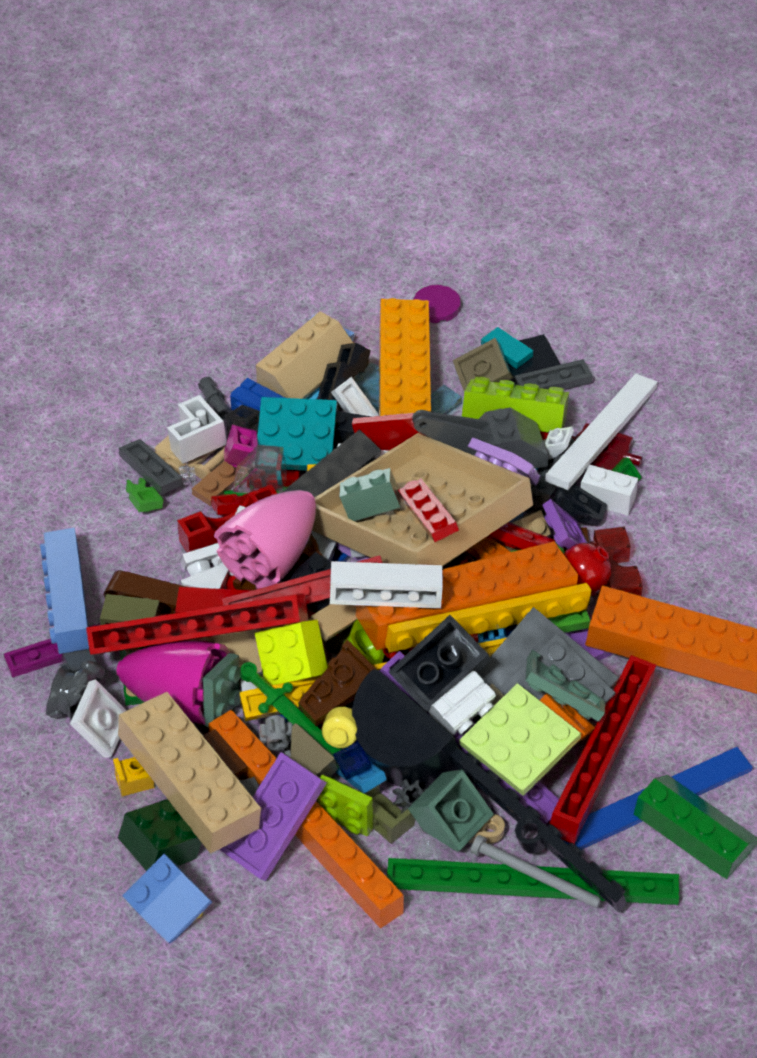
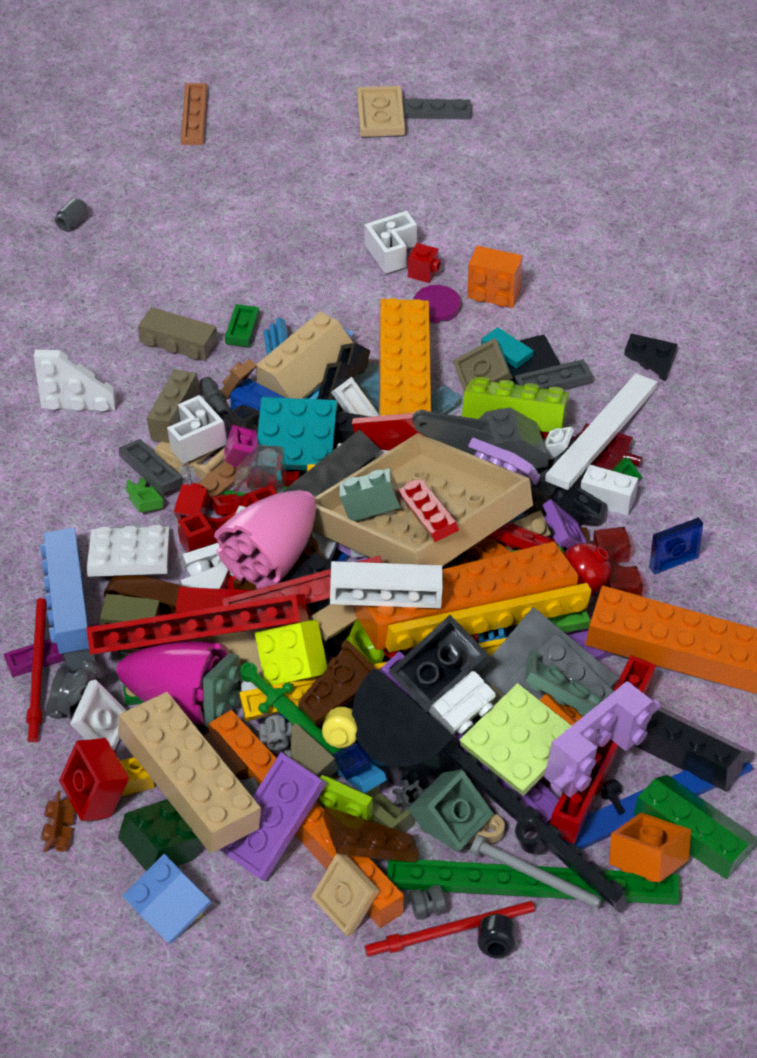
none -> red bar [26,598,47,742]
none -> white plate [34,349,116,411]
none -> dark orange hinge [41,791,75,852]
none -> dark grey brick [55,198,88,231]
none -> red brick [59,738,129,821]
none -> white plate [87,525,170,577]
none -> dark tan brick [138,307,218,361]
none -> dark tan brick [146,369,201,443]
none -> red brick [173,483,211,520]
none -> nougat tile [181,83,207,145]
none -> medium nougat plate [221,359,257,399]
none -> green plate [225,304,259,347]
none -> dark azure tile [263,317,288,355]
none -> tan tile [311,853,380,936]
none -> reddish brown wing [322,807,420,863]
none -> tan plate [357,86,405,137]
none -> red bar [364,900,535,957]
none -> white brick [365,211,417,274]
none -> dark grey plate [404,98,471,120]
none -> red brick [408,243,441,283]
none -> dark grey wheel [410,884,446,920]
none -> orange brick [467,245,523,308]
none -> black head [477,914,516,958]
none -> lavender brick [544,681,661,797]
none -> black hand [601,779,624,815]
none -> orange brick [609,812,691,882]
none -> black wing [624,333,678,381]
none -> black slope [633,707,755,791]
none -> clear blue plate [649,517,704,575]

